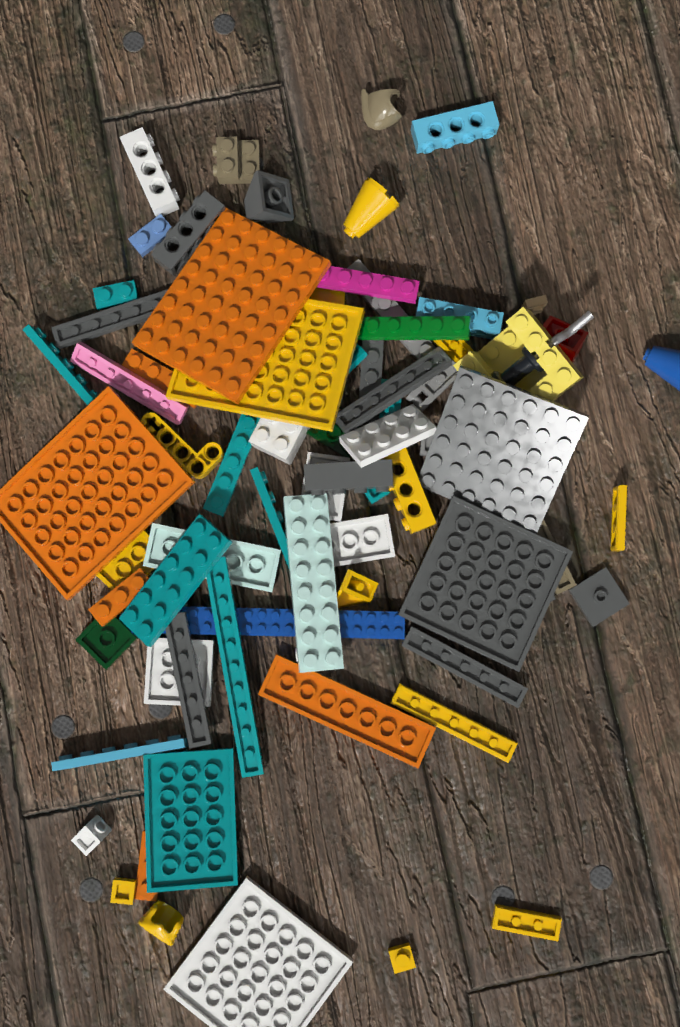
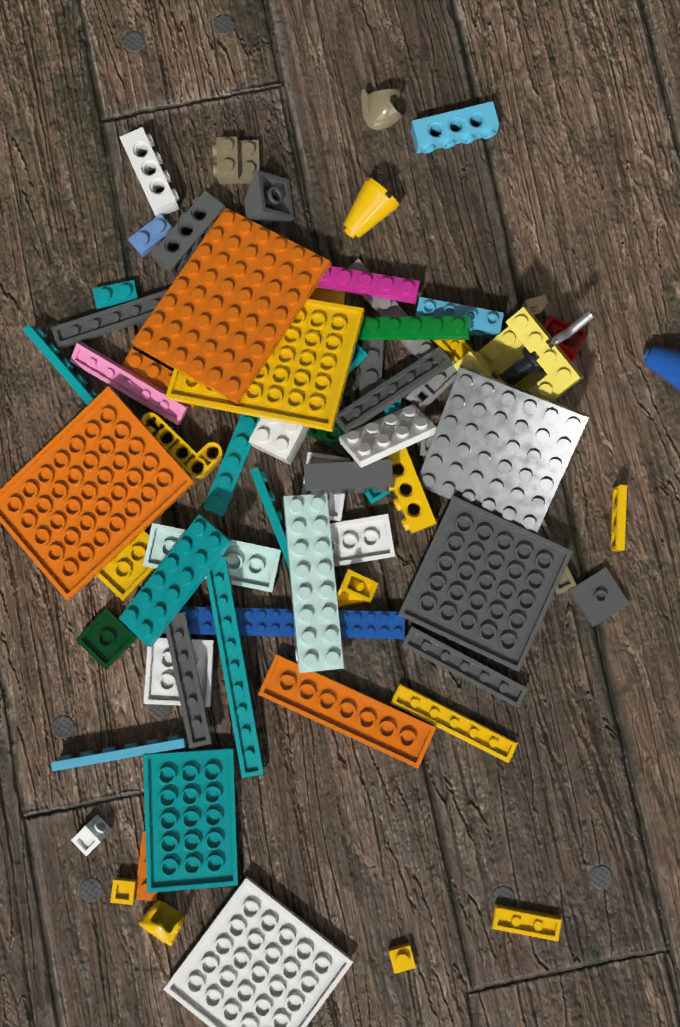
orange plate [88,568,149,627] -> none

